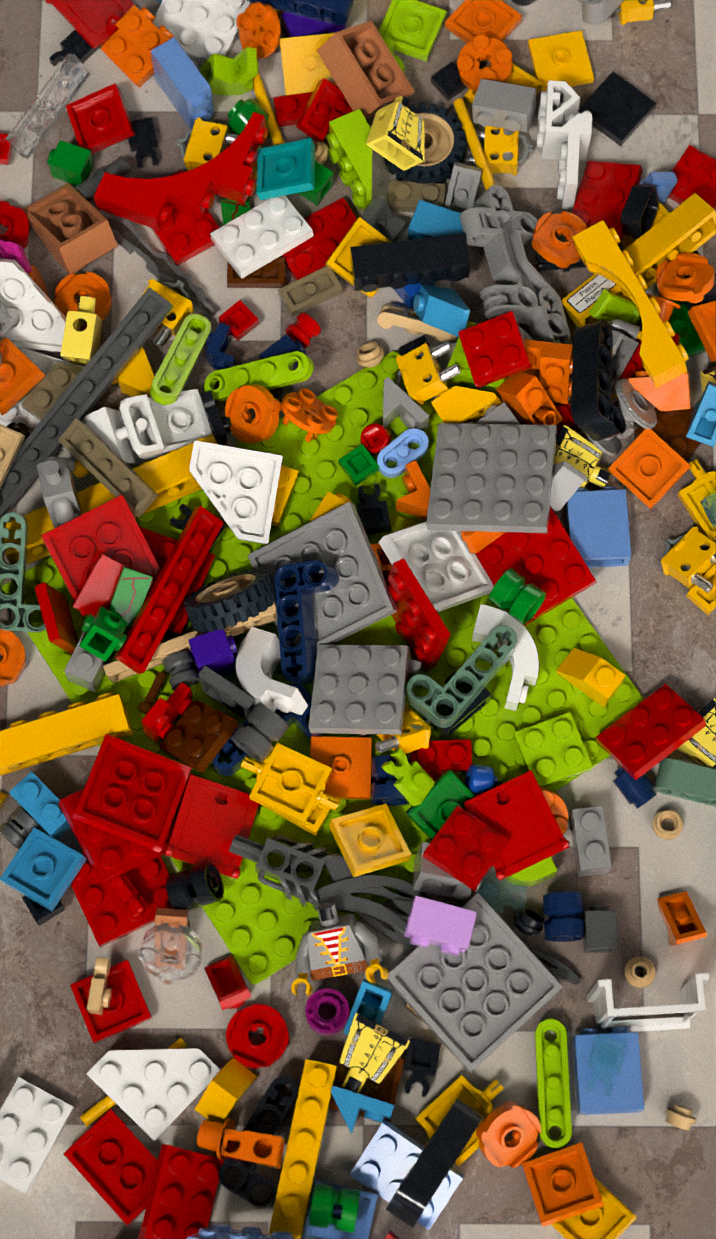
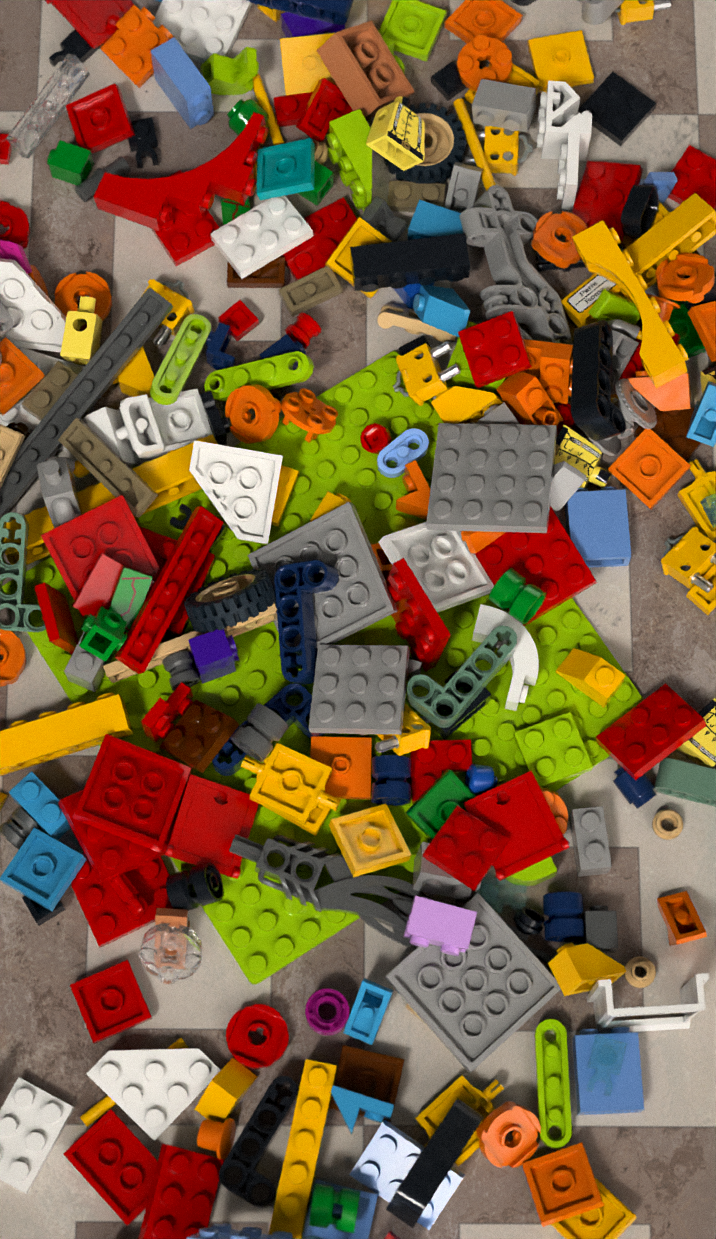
nougat slope [22,183,118,274] -> none
tan plate [87,957,112,1015] -> none
sword [107,217,217,319] -> none
reddish brown piece [138,672,167,714] -> none
yellow piece [177,118,238,171] -> none
dark grey plate [199,666,256,720] -> none
red tile [204,955,251,1010] -> none
orange leg [220,1129,286,1169] -> none
orange plate [236,2,281,59] -> none
white arch [236,627,308,715] -> none
torso [291,902,389,996] -> none
green plate [338,444,379,486] -> none
light yellow torso [339,1013,410,1094] -> none
tan plate [356,342,385,368] -> none
black plate [356,484,391,535] -> none
lime plate [381,749,435,806] -> none
light grey slope [383,377,429,431] -> none
black plate [404,1038,441,1097] -> none
tan plate [665,1104,697,1130] -> none
none -> yellow slope [548,943,627,996]

